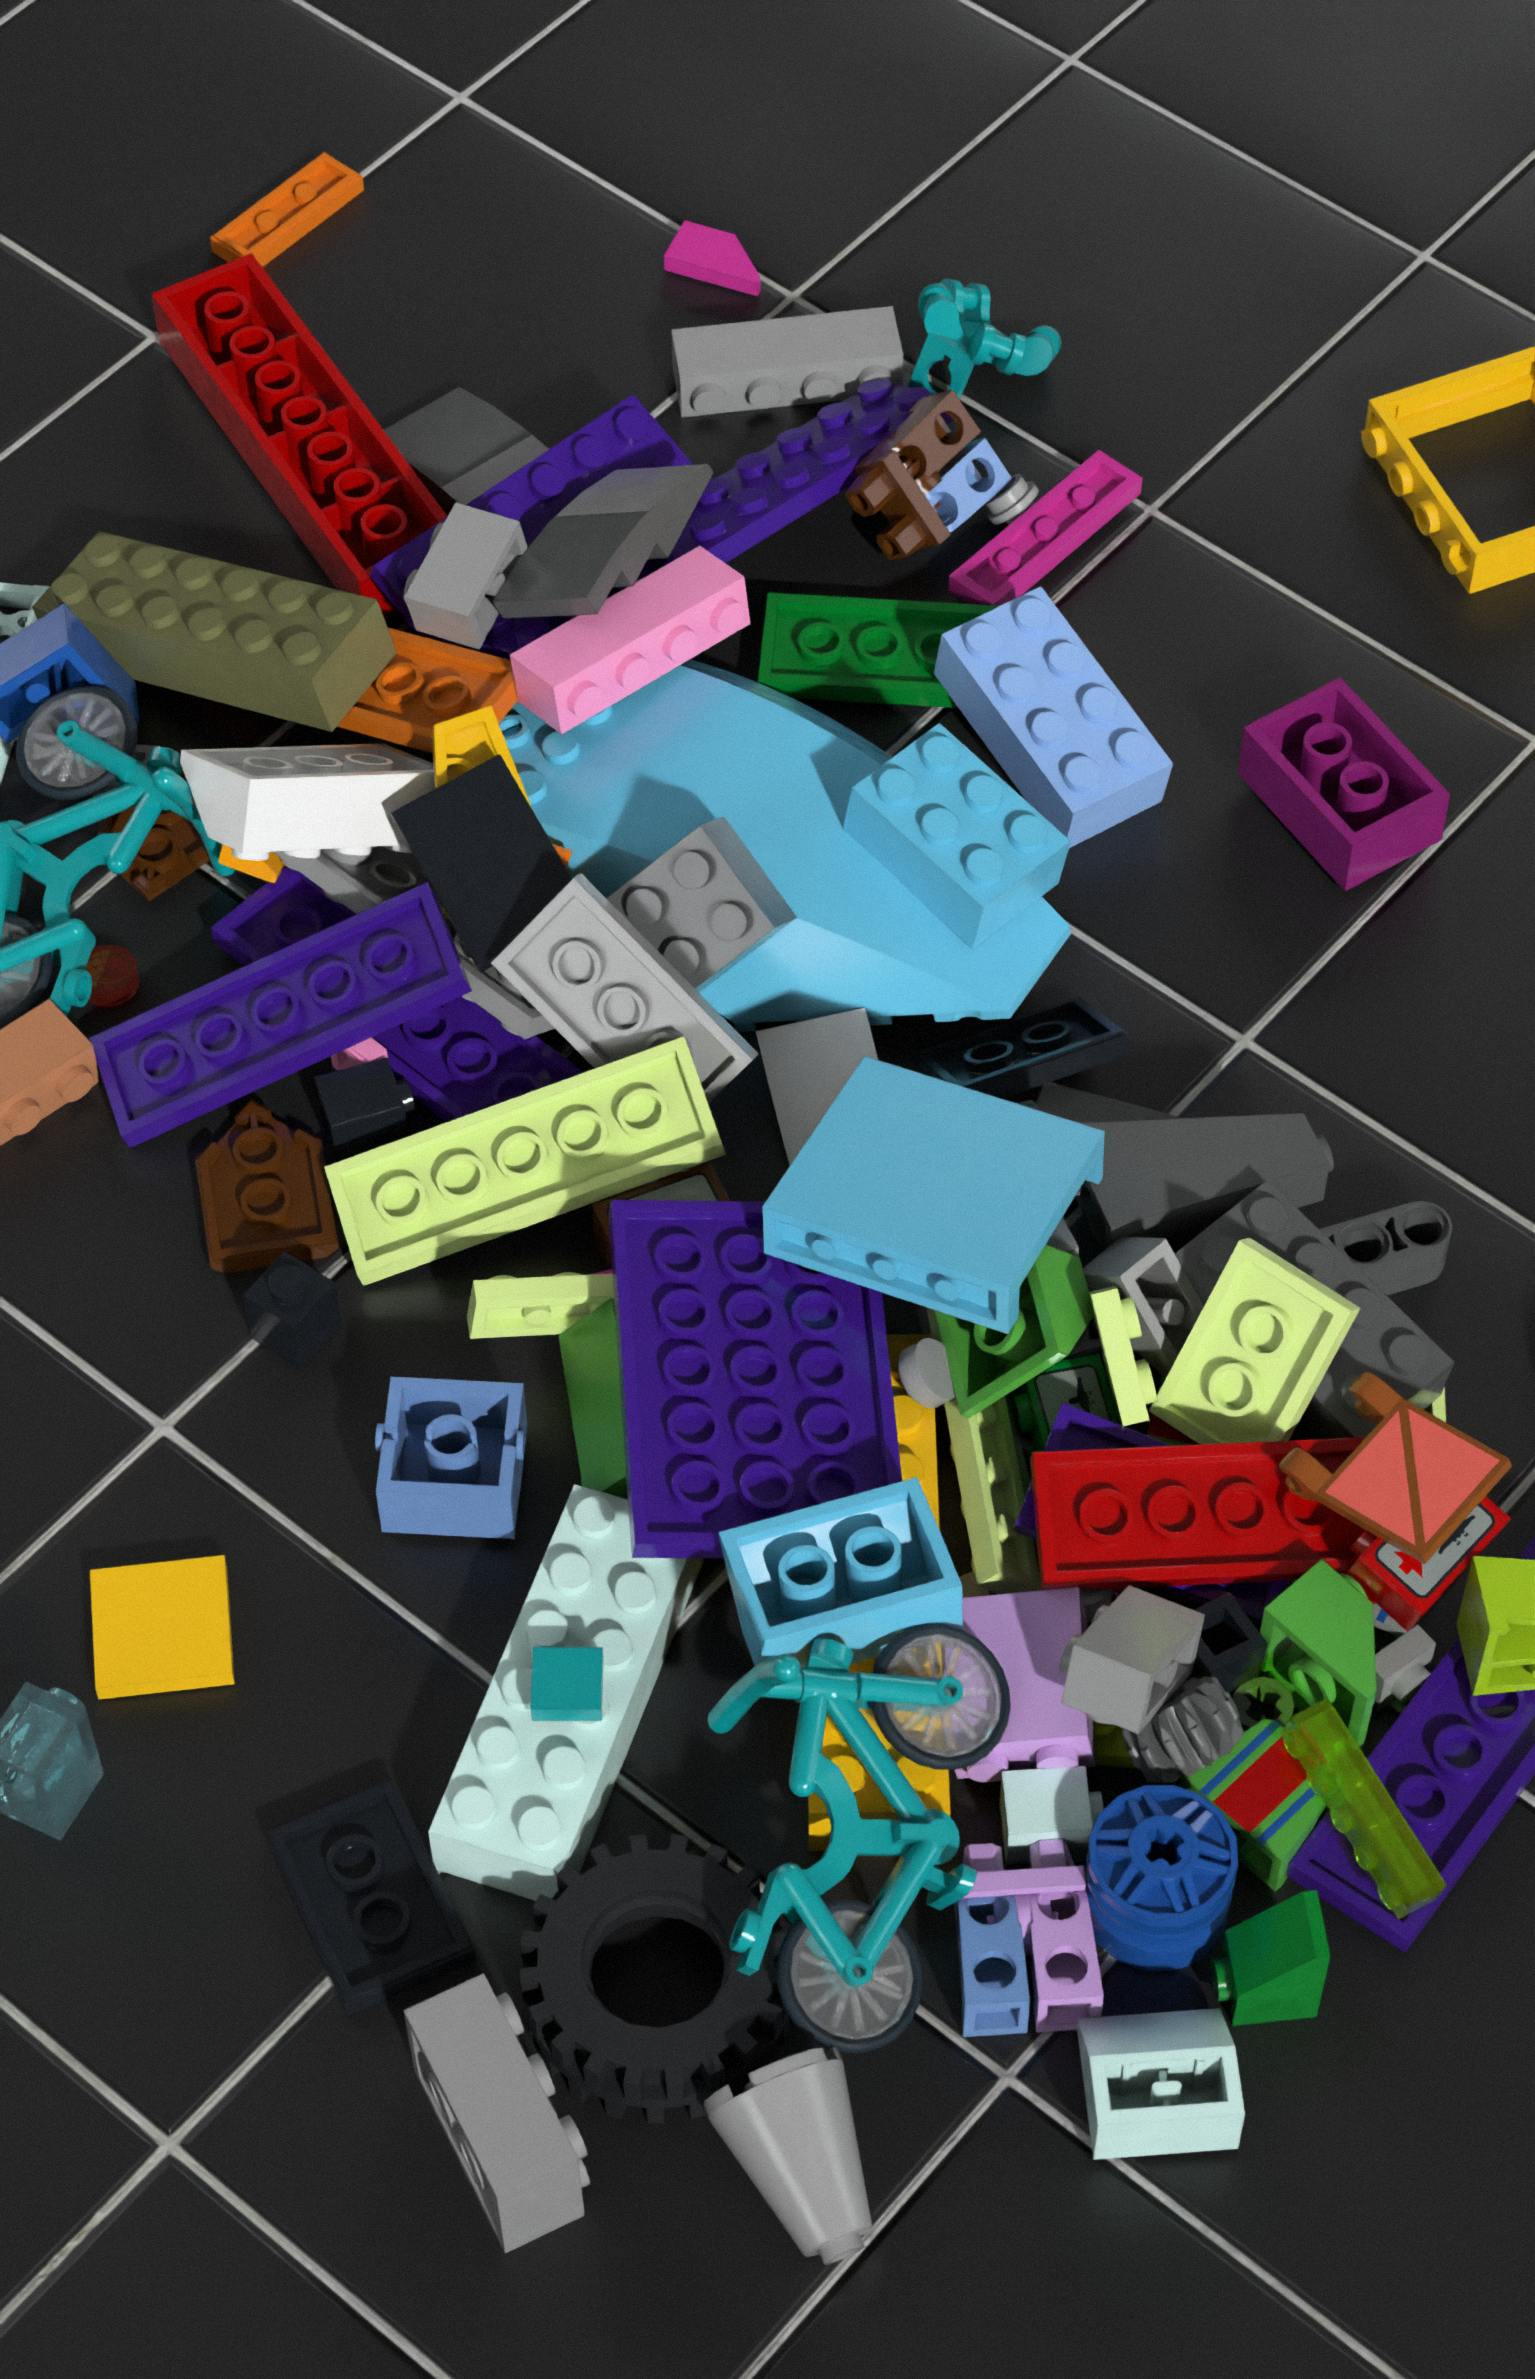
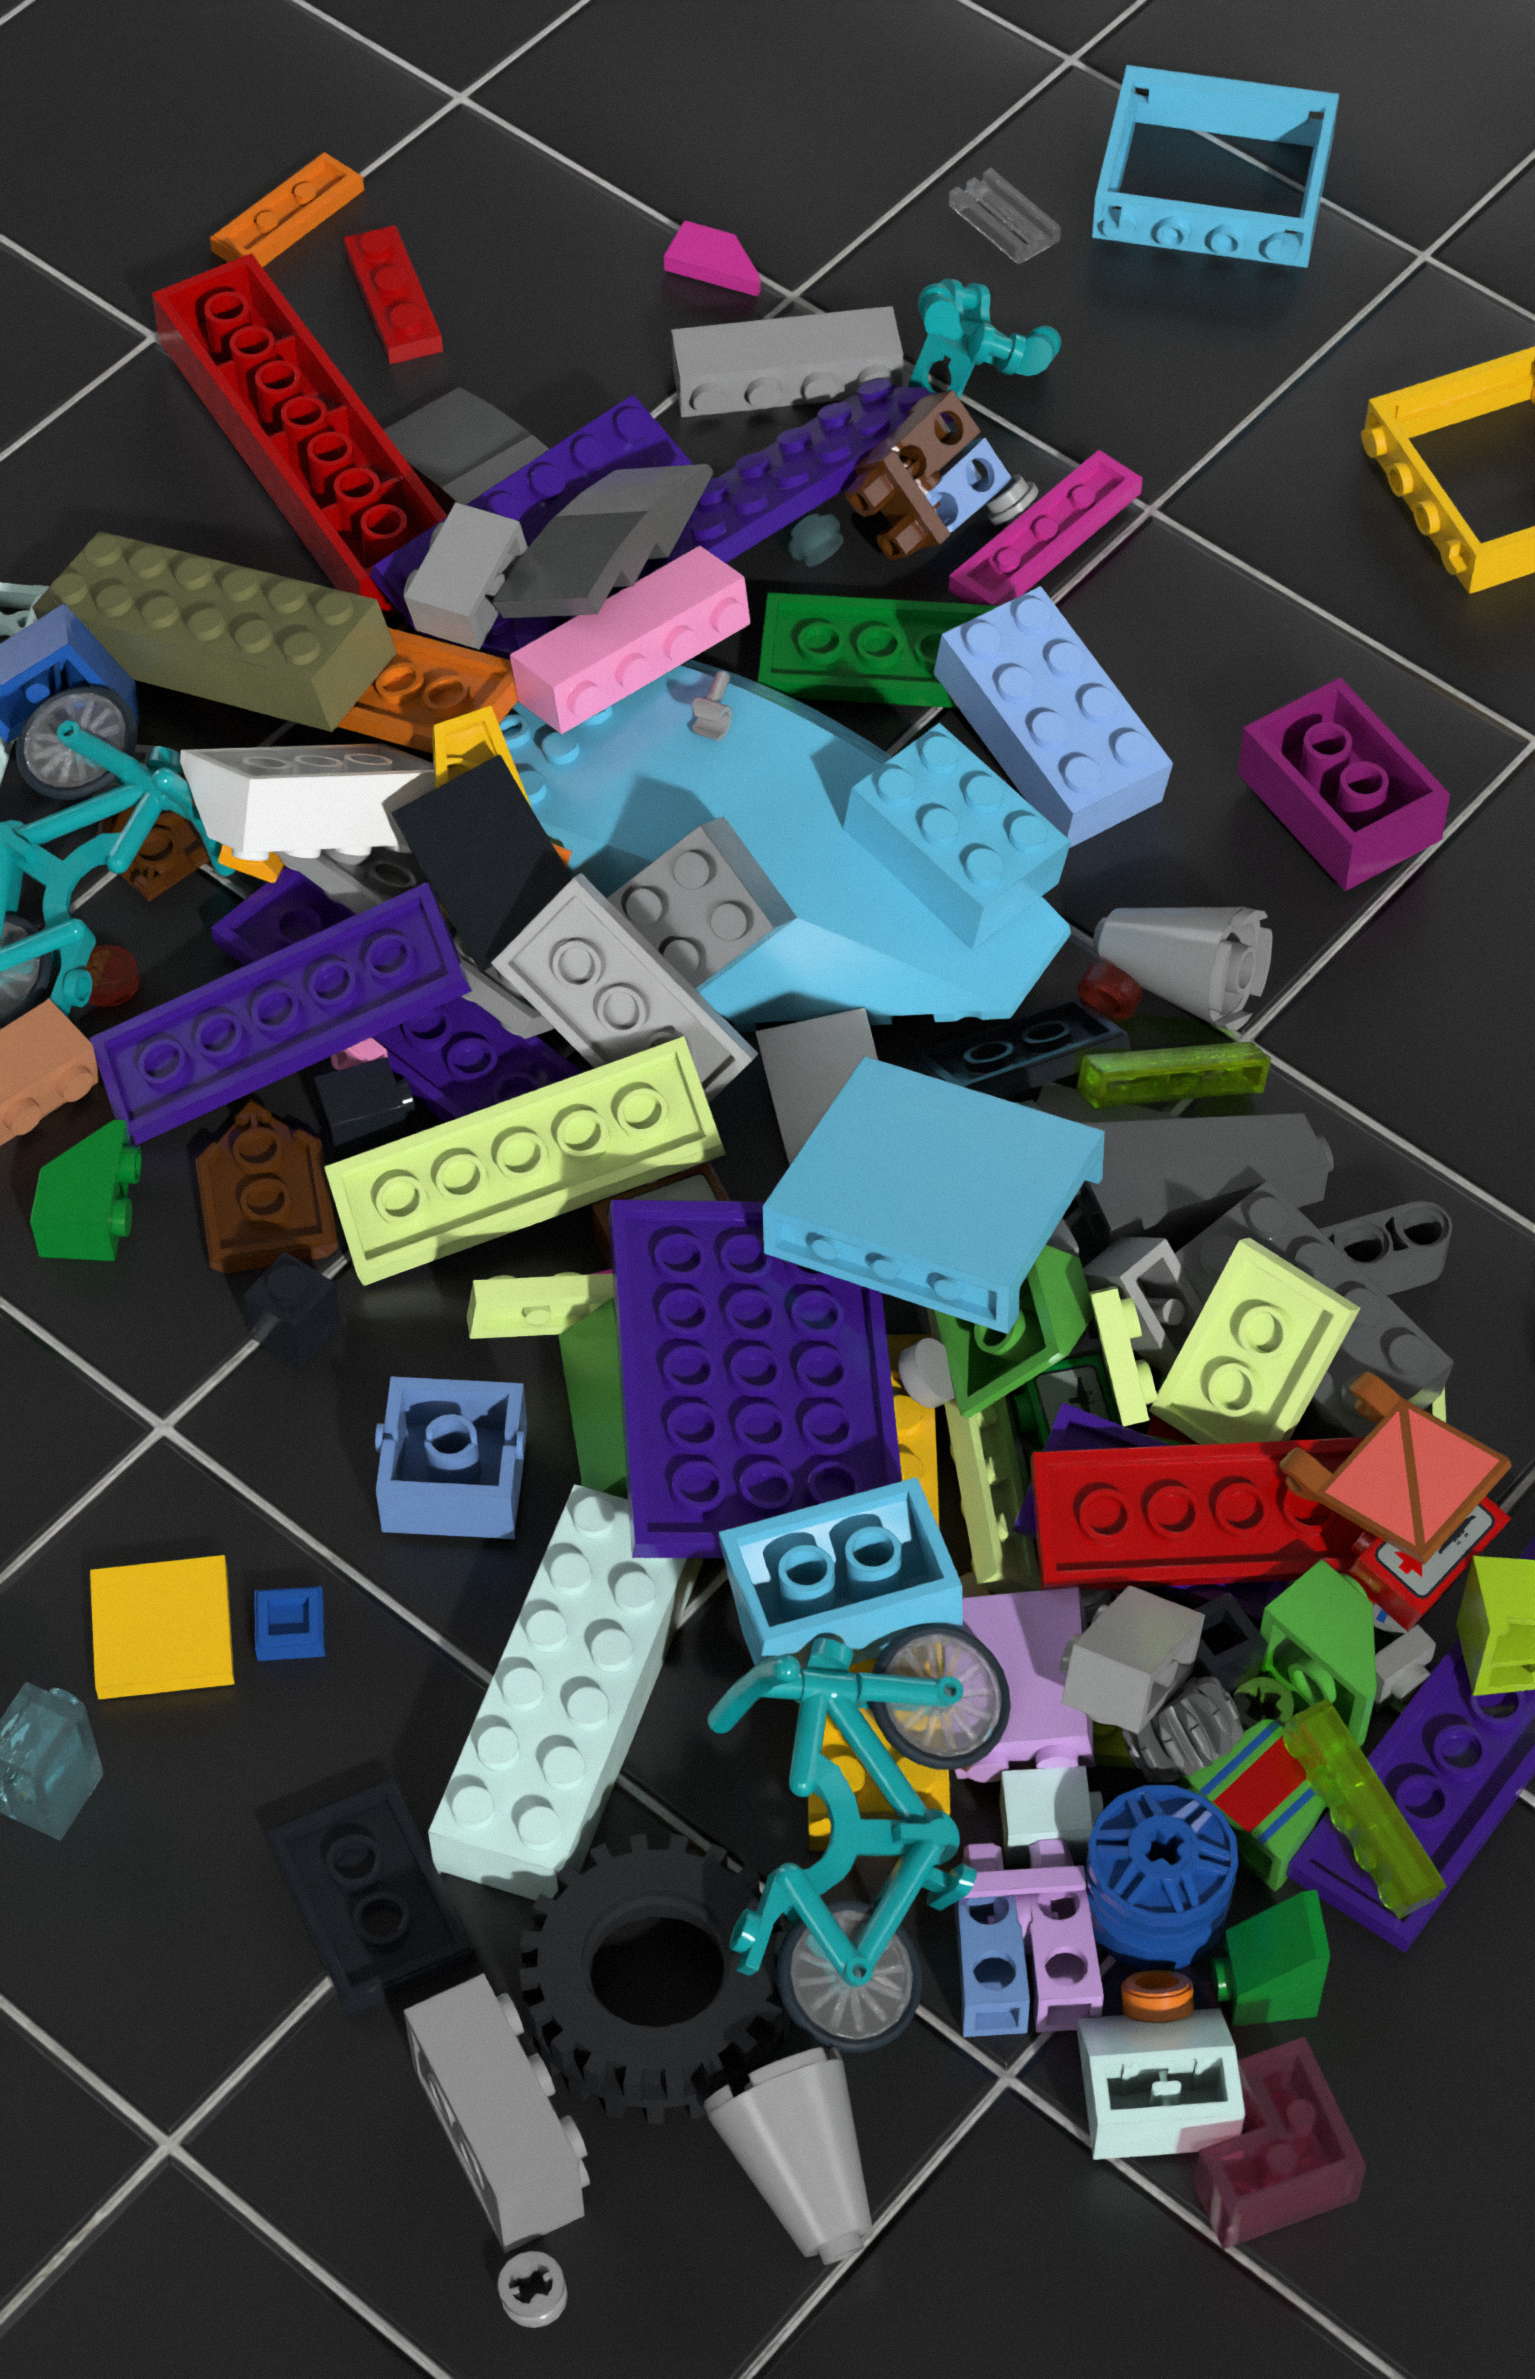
teal tile [531,1647,604,1721] -> none
none -> green slope [30,1120,142,1261]
none -> blue tile [254,1586,325,1661]
none -> red plate [343,225,443,364]
none -> light grey bush [498,2251,568,2328]
none -> light grey hand [692,671,732,741]
none -> clear light blue plate [788,514,844,567]
none -> clear tile [949,168,1061,265]
none -> clear neon green piece [1077,1041,1271,1108]
none -> clear red tile [1078,963,1143,1019]
none -> medium azure window [1092,65,1339,268]
none -> light grey cone [1093,907,1273,1030]
none -> orange tile [1121,1970,1194,2022]
none -> clear pink brick [1193,2036,1366,2250]

